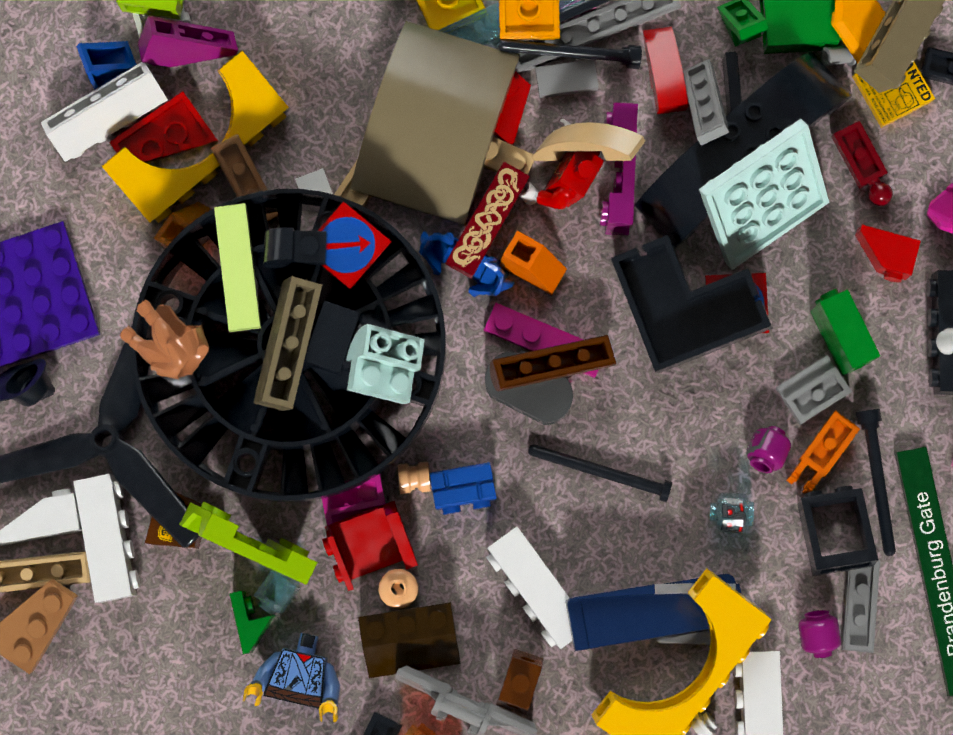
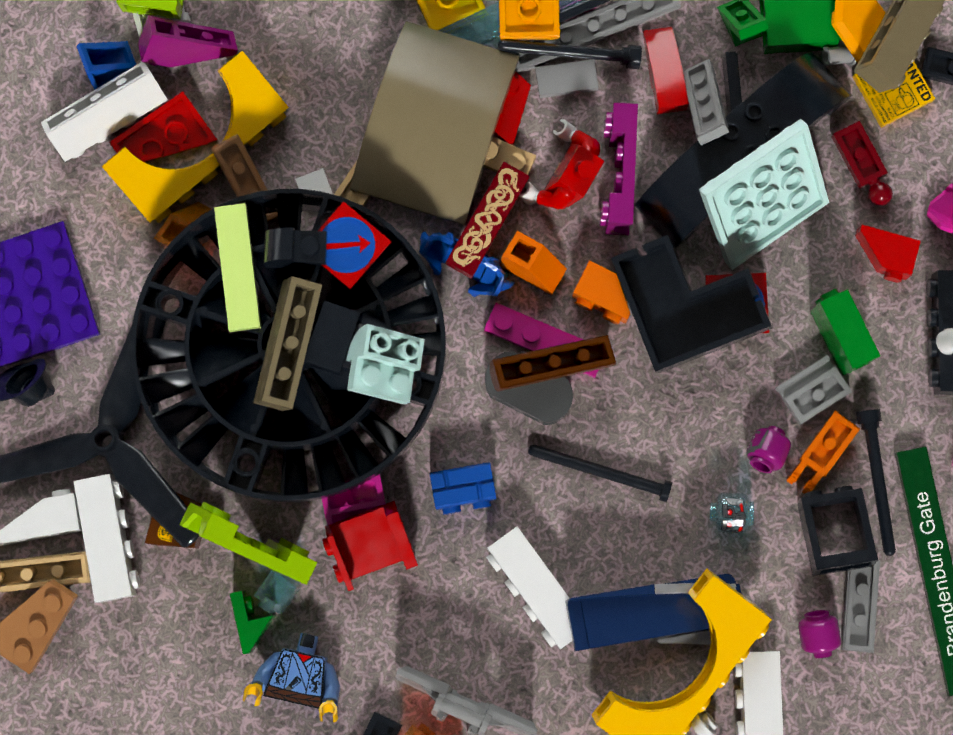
nougat piece [120,300,209,380] -> none
dark brown slope [358,602,461,678] -> none
light nougat head [378,569,419,609] -> none
light nougat wheel [398,461,431,494] -> none
reddish brown torso [496,649,544,715] -> none
tan slope [532,122,645,161] -> none
none -> orange slope [572,260,630,325]

